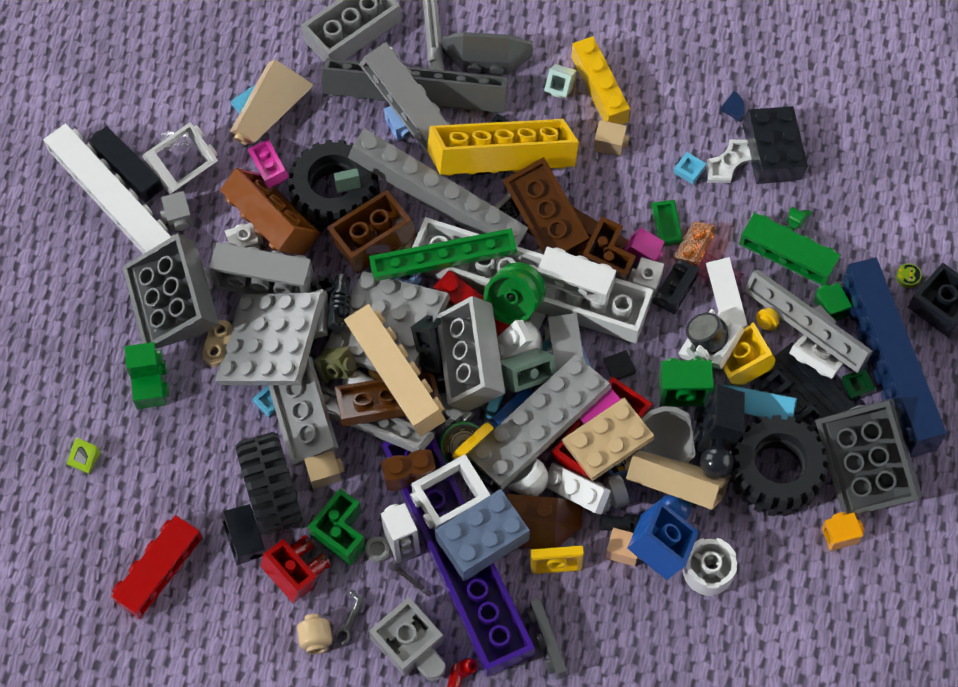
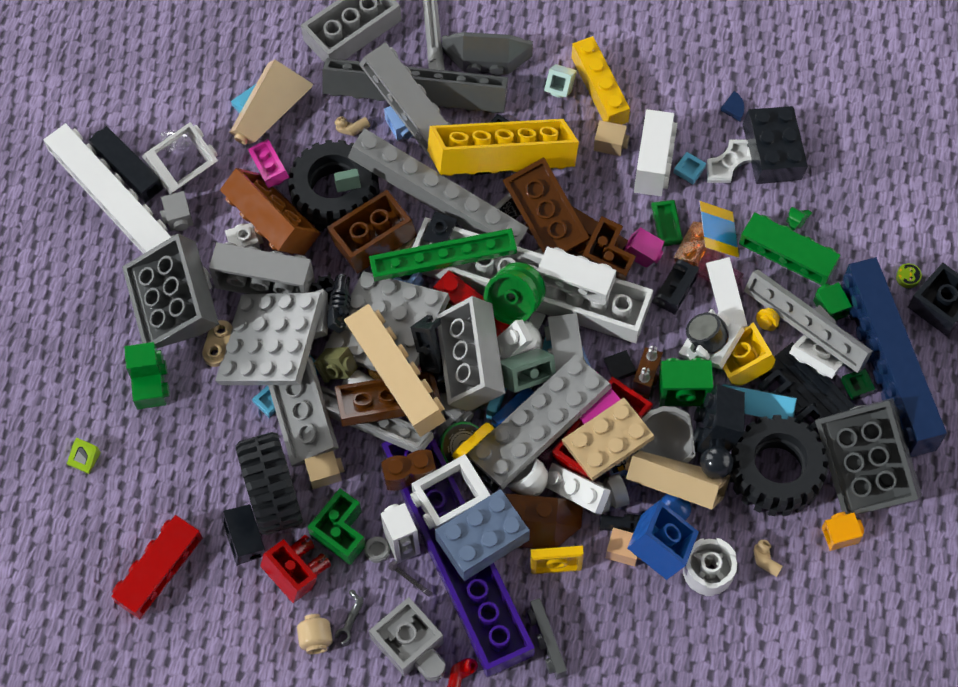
white brick [629,257,664,298] -> none
none -> tan arm [335,116,370,136]
none -> black bracket [423,211,458,244]
none -> reddish brown piece [632,346,663,399]
none -> white brick [634,109,677,196]
none -> sticker [699,201,739,258]
none -> tan arm [753,540,783,577]

